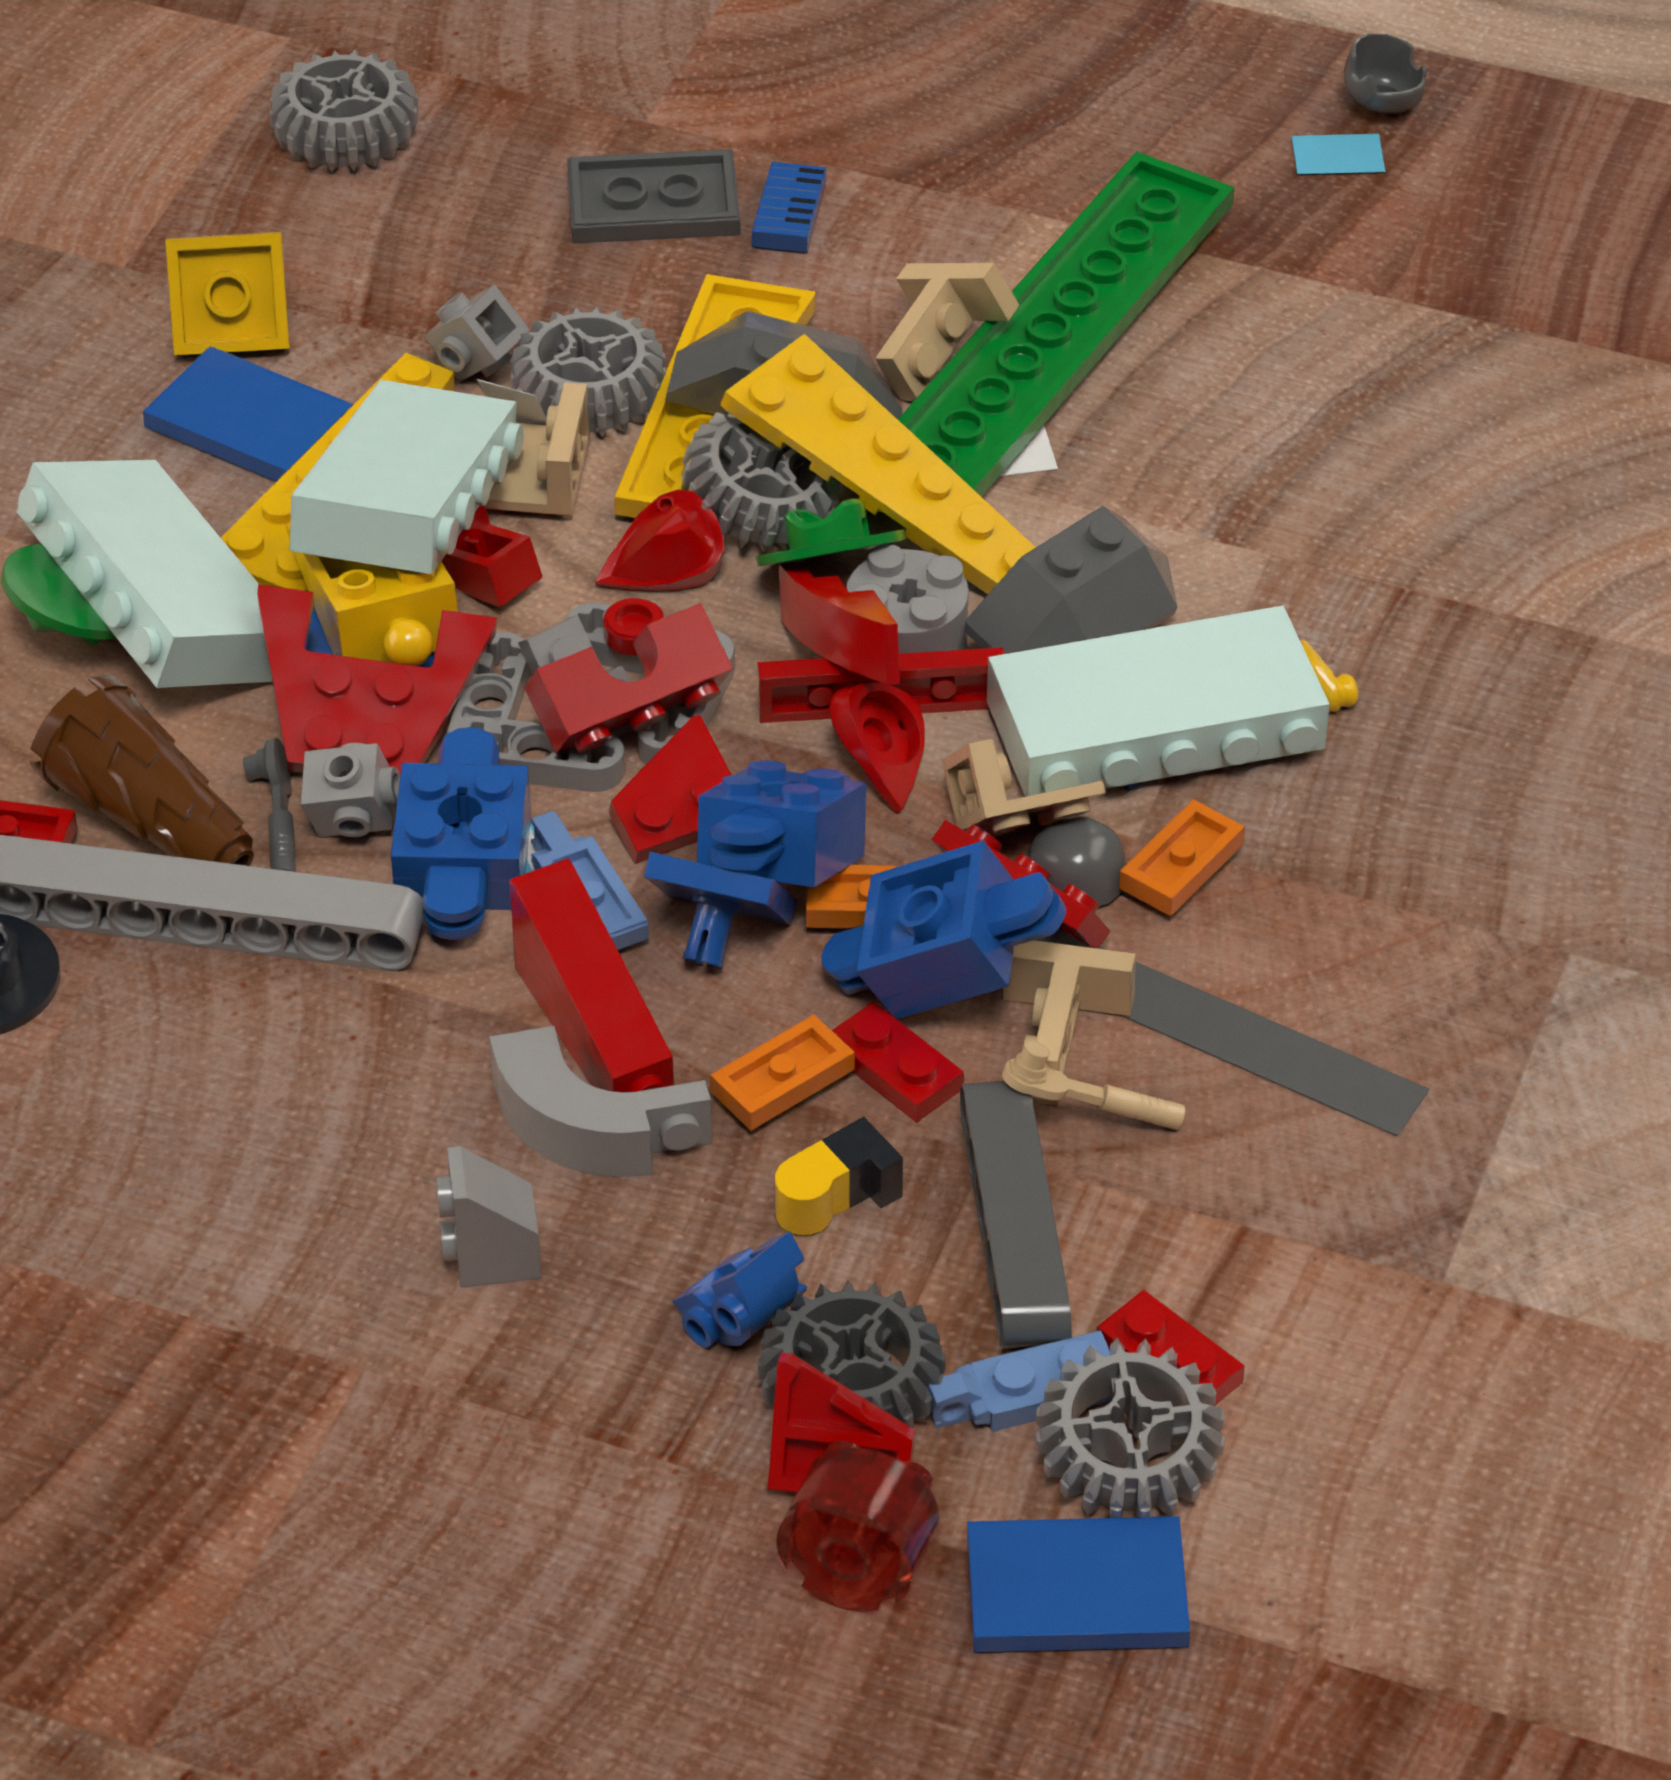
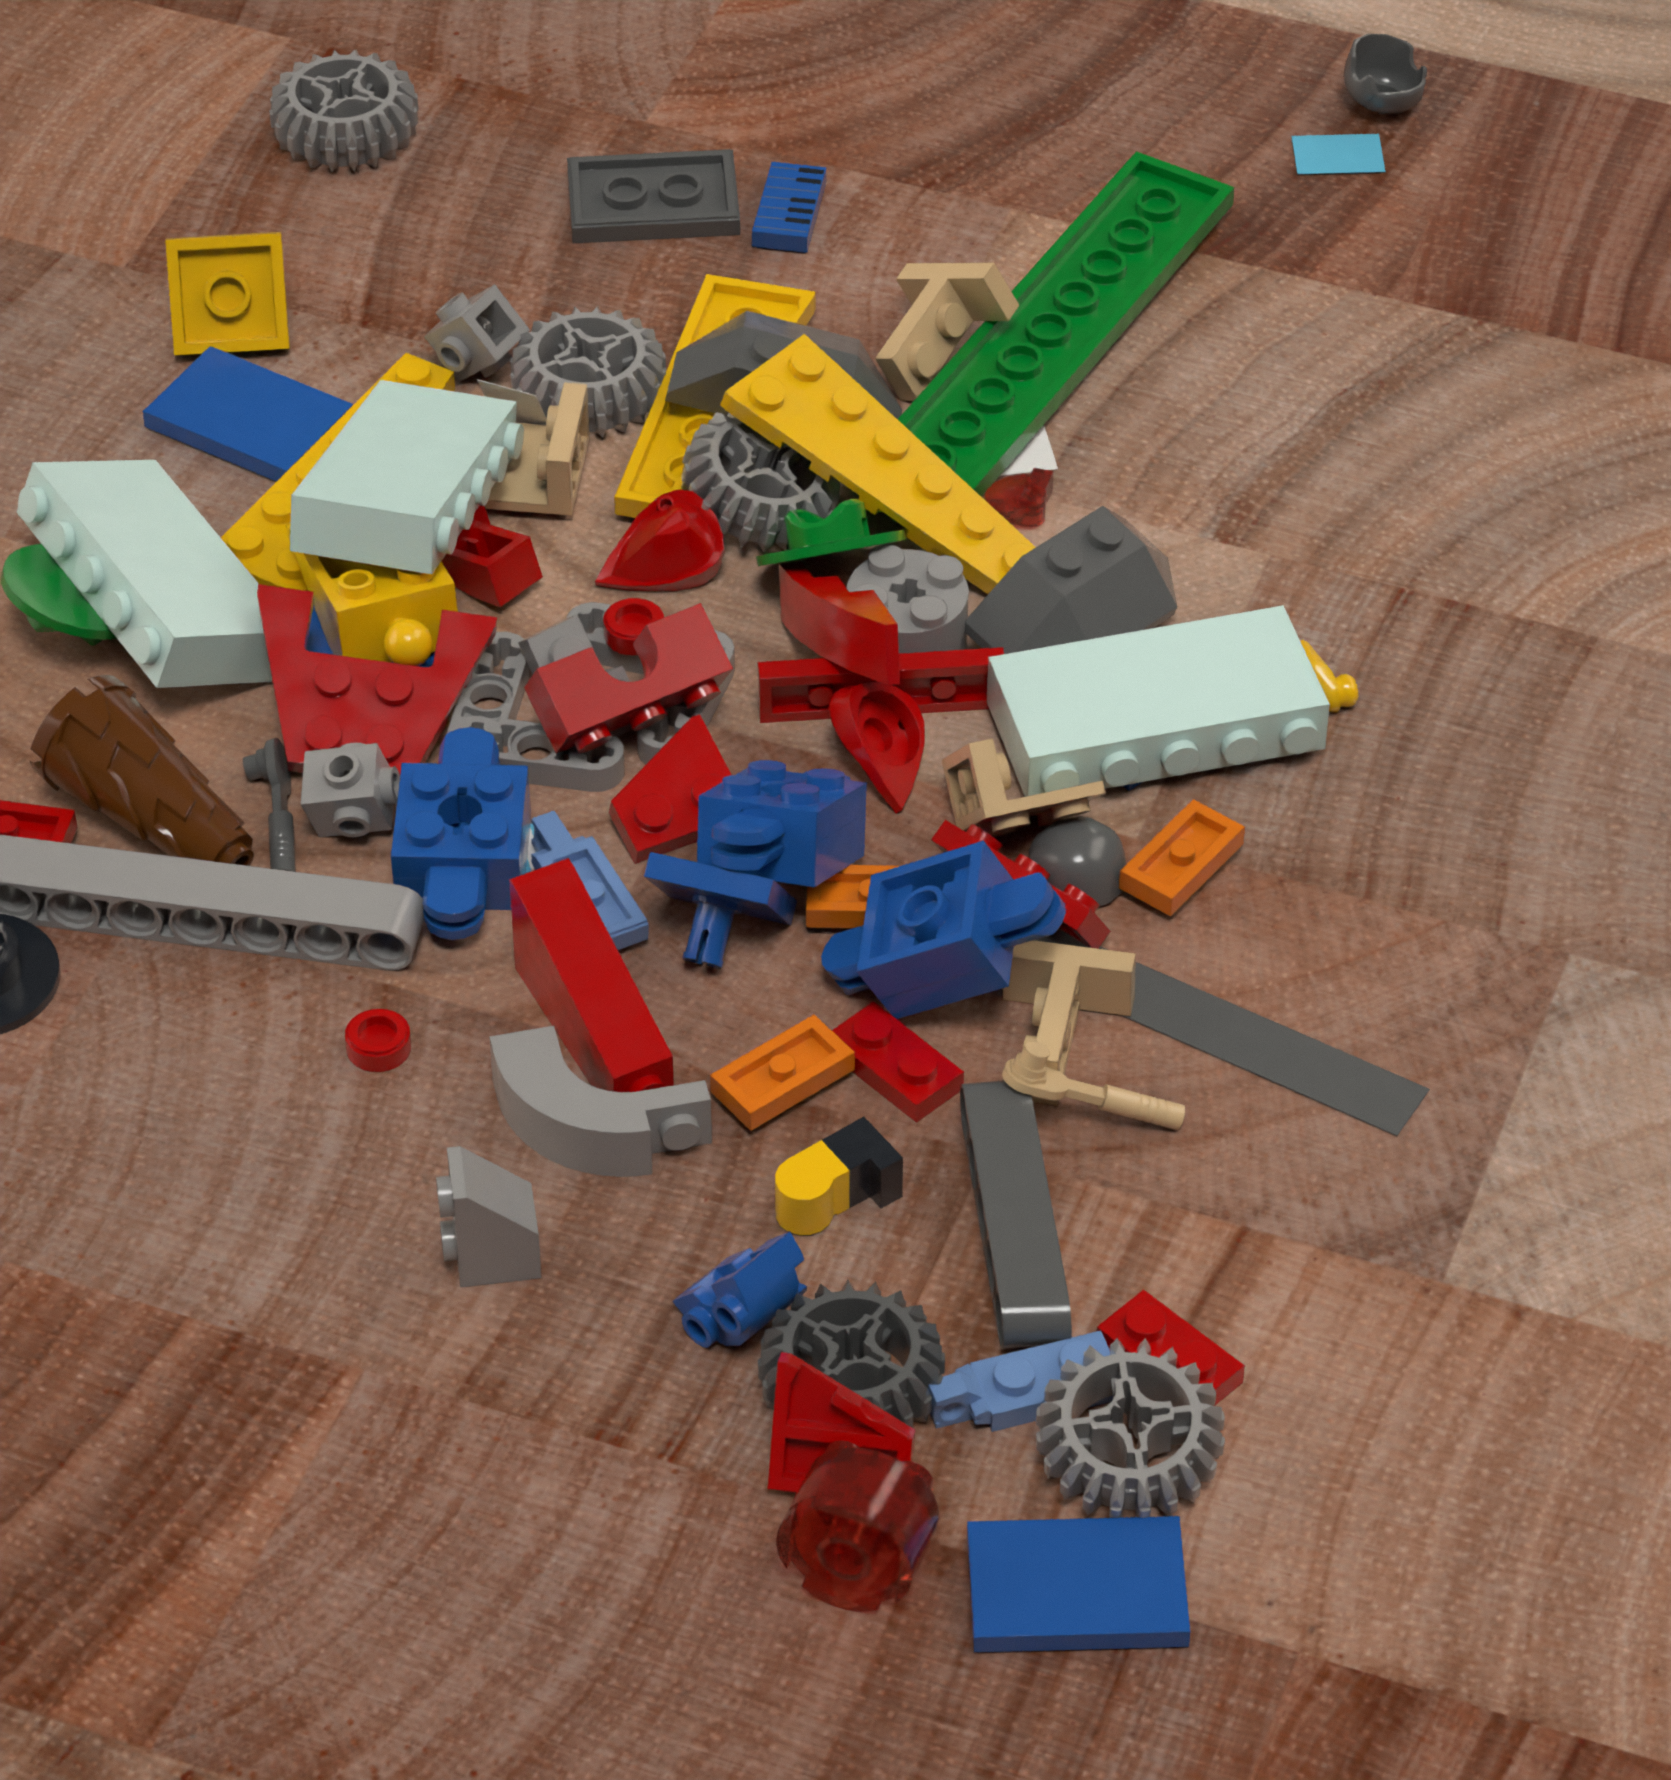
none -> red tile [345,1009,411,1072]
none -> clear red piece [984,468,1054,528]

